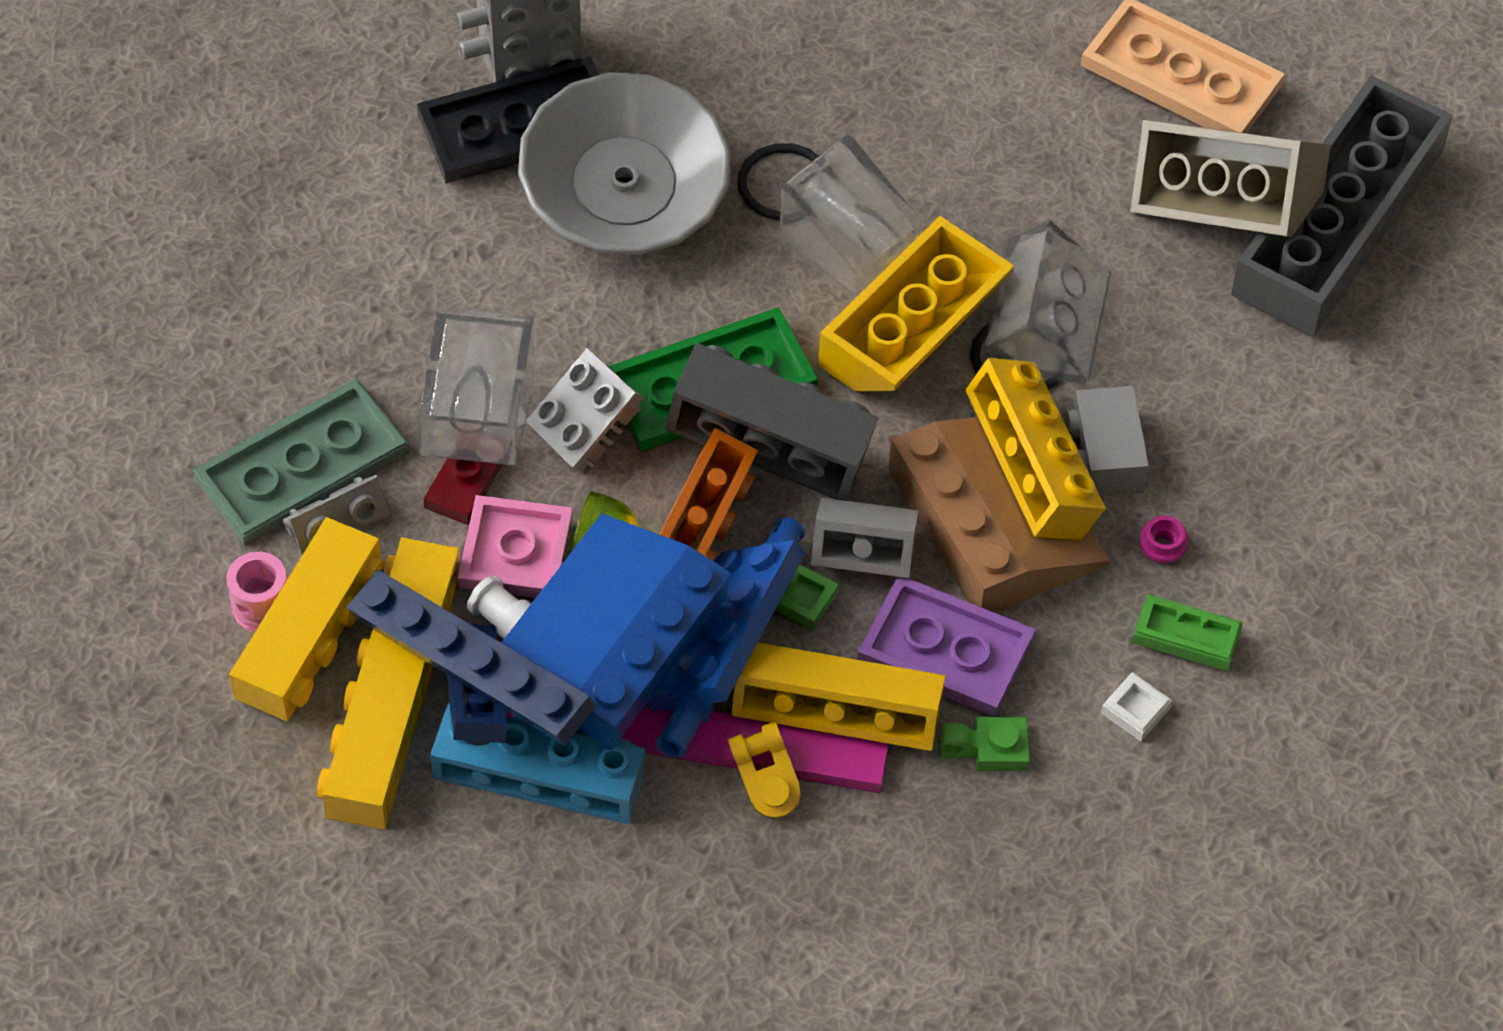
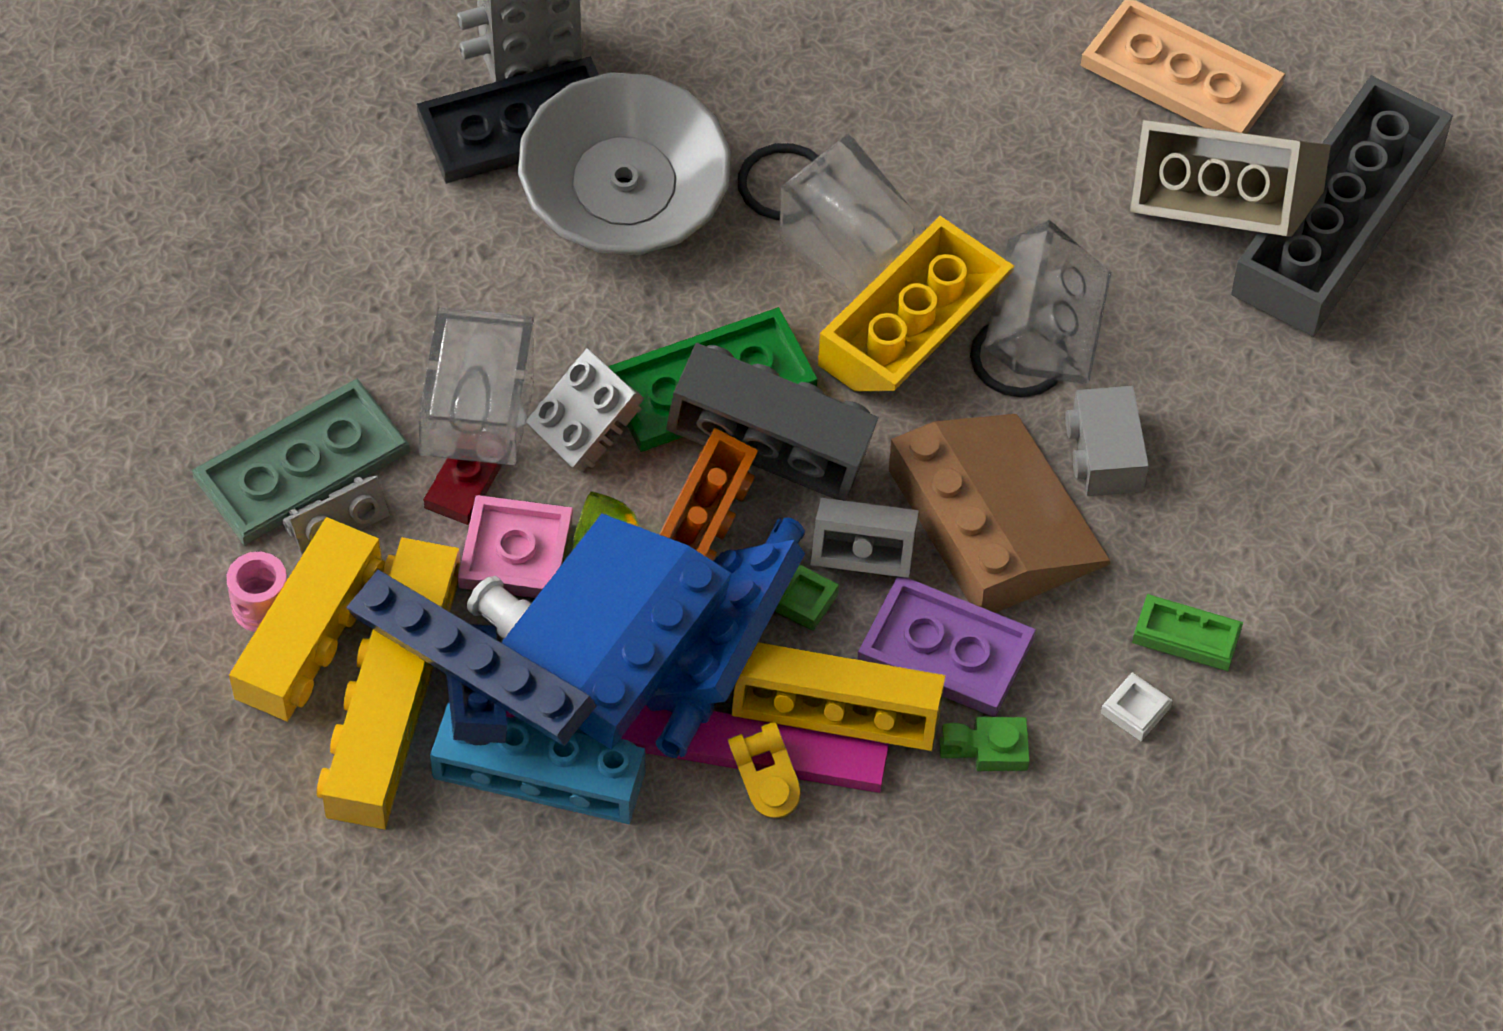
yellow brick [965,358,1106,540] -> none
dark pink plate [1139,516,1189,563] -> none

